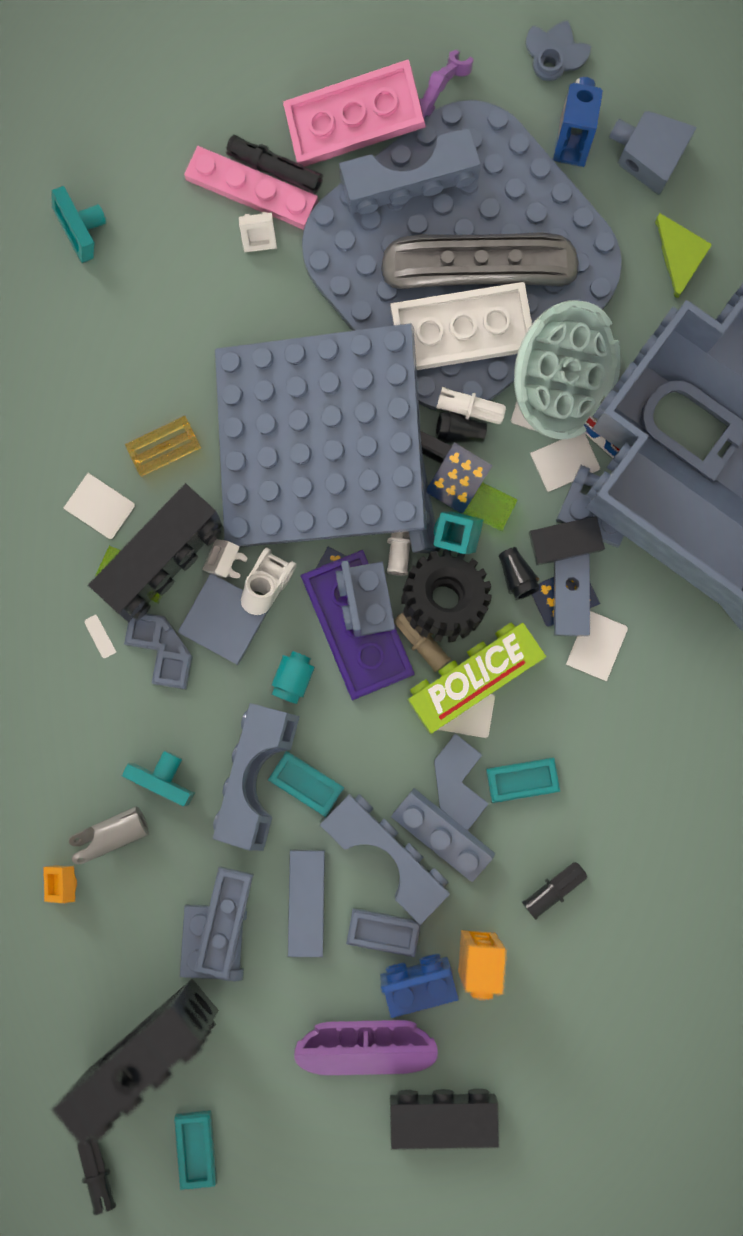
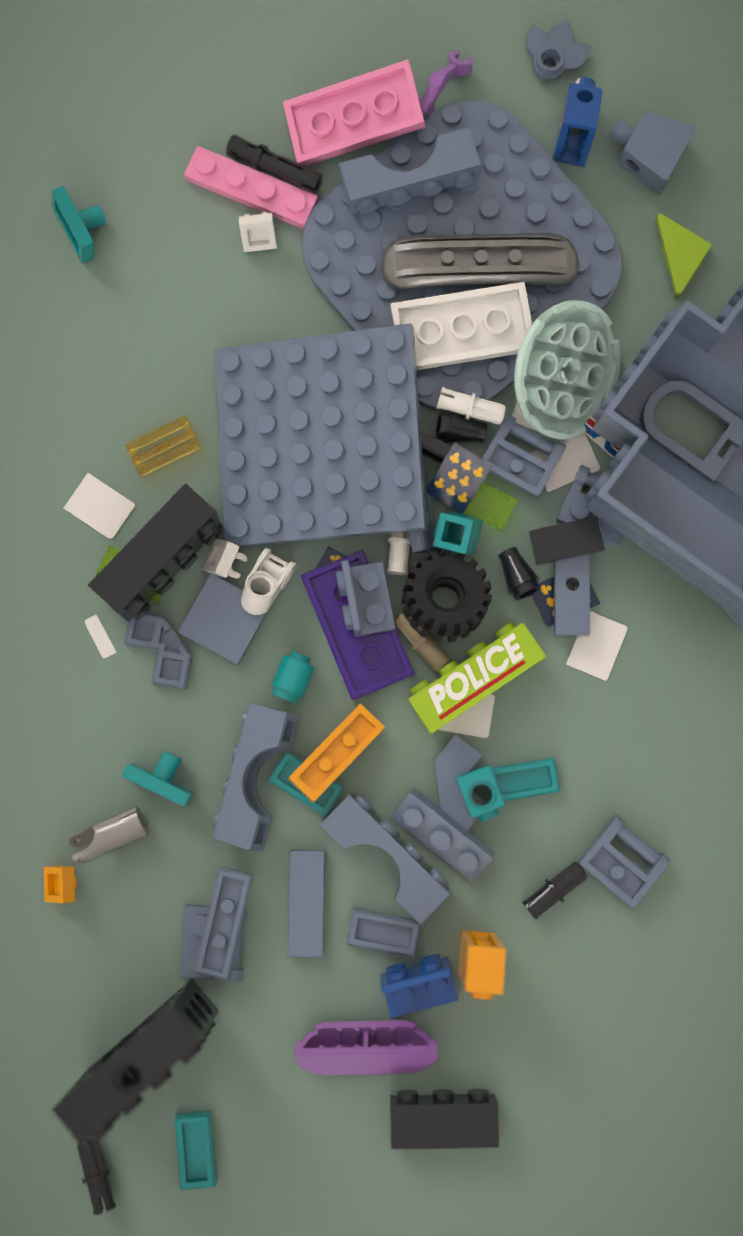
none -> light orange plate [288,703,385,803]
none -> teal brick [455,765,505,821]
none -> sand blue plate [482,414,567,499]
none -> sand blue plate [577,815,671,909]

